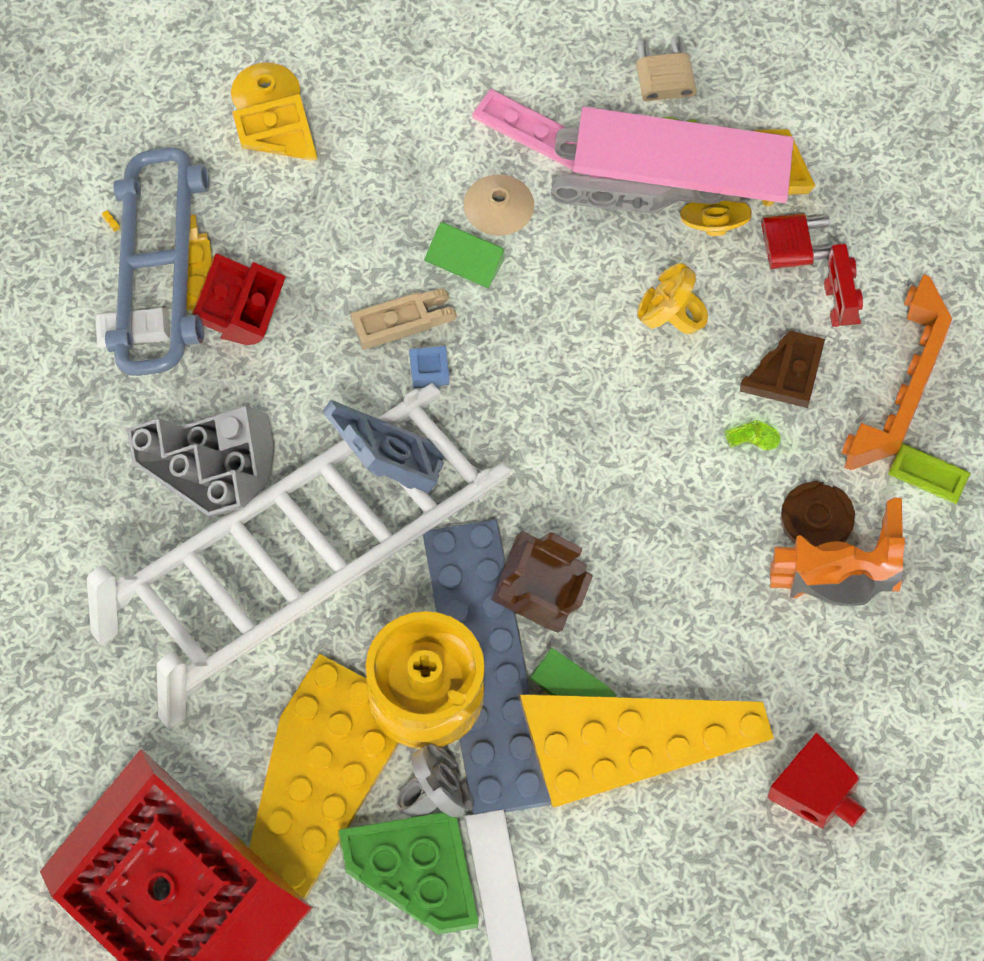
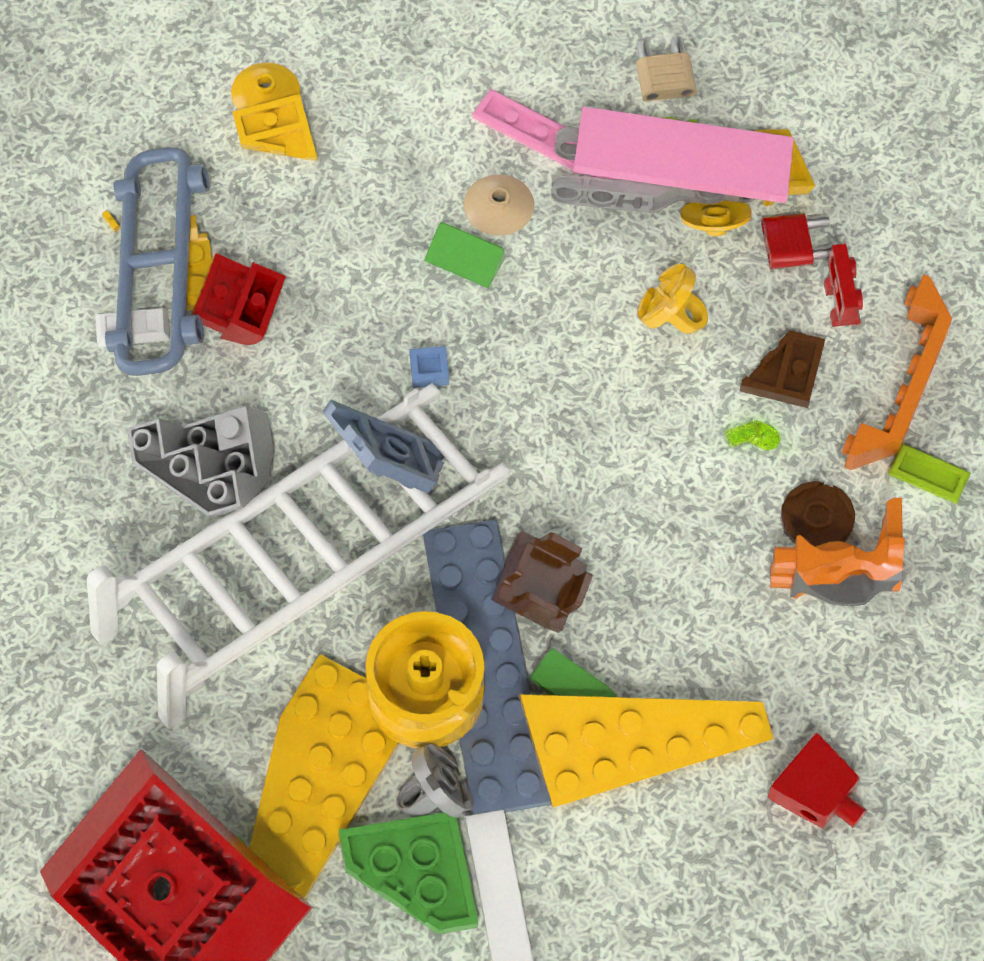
tan hinge [351,288,457,350] -> none

